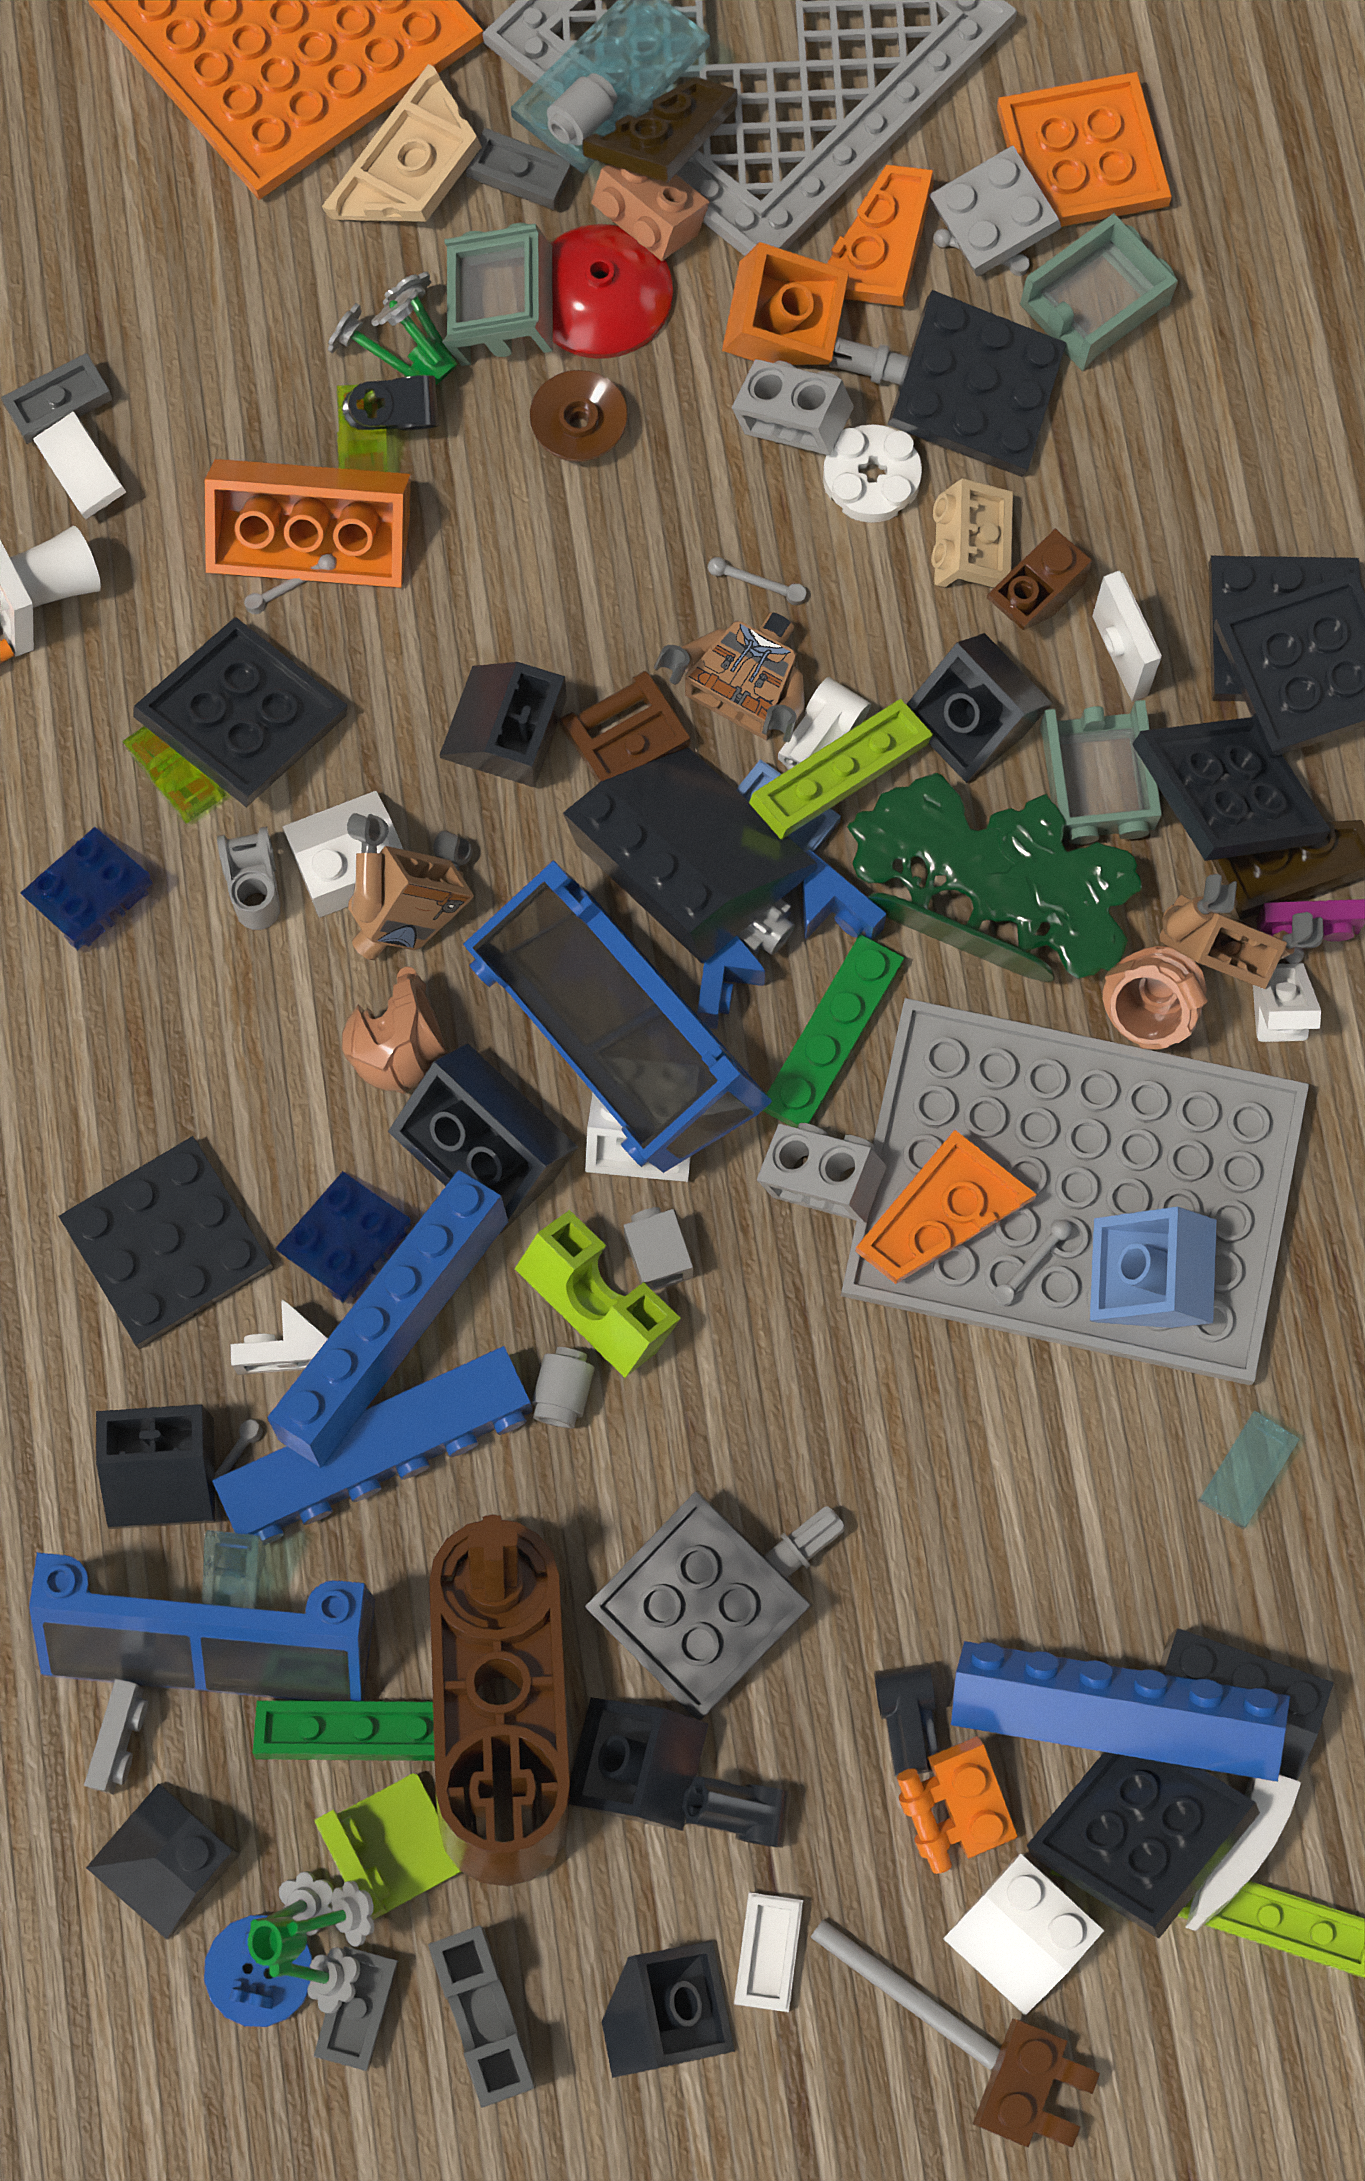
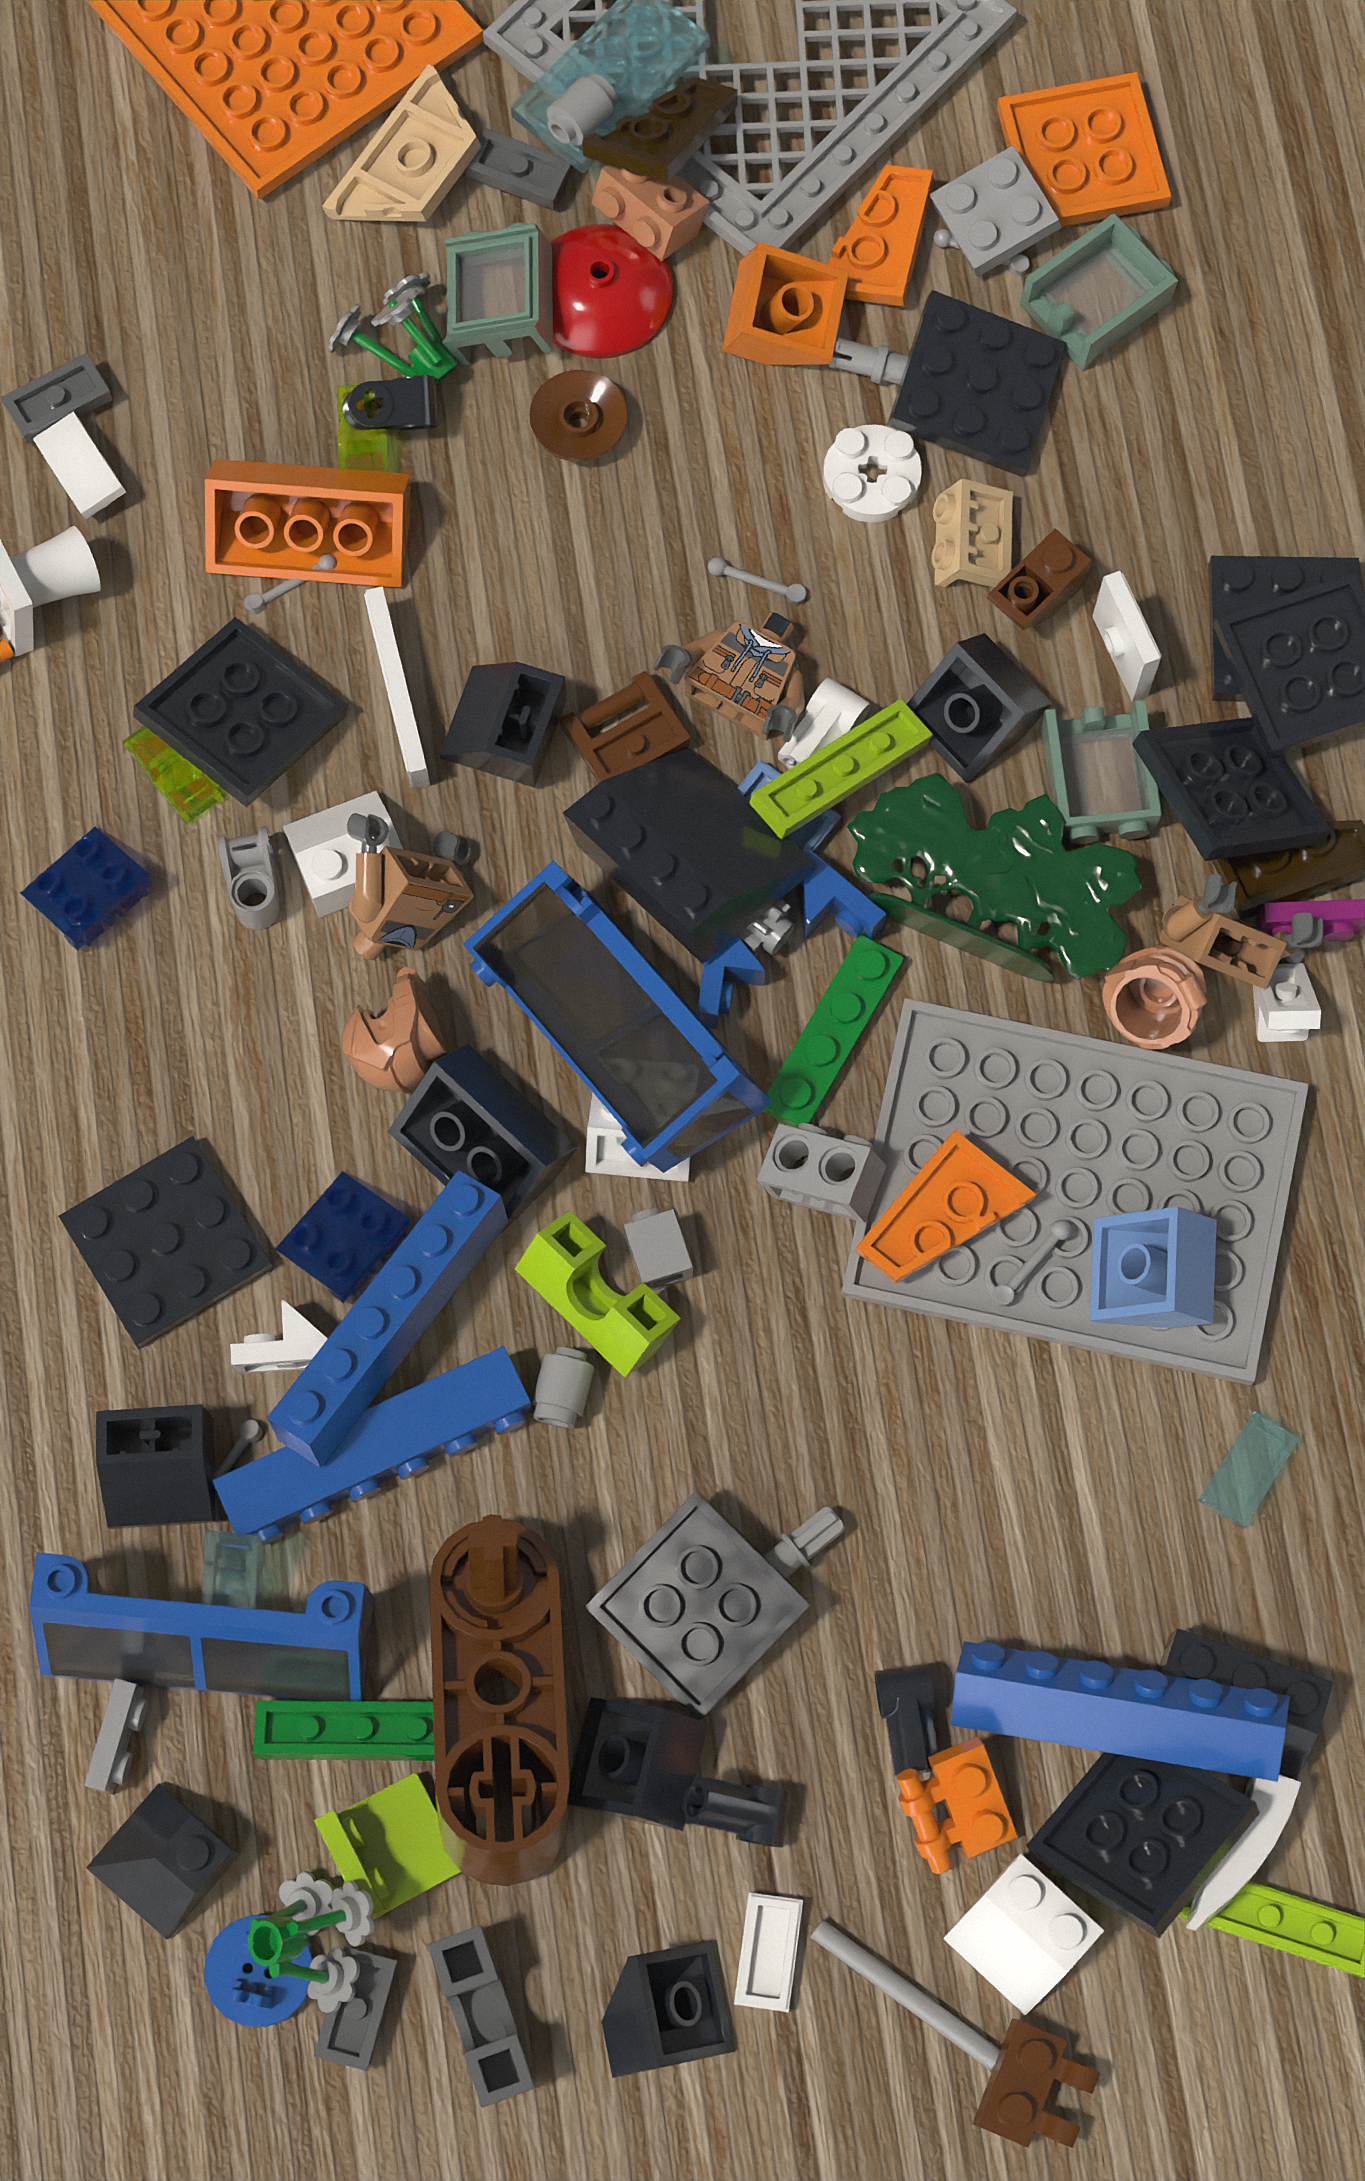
light grey brick [731,359,854,455] -> none
none -> white tile [364,586,430,790]

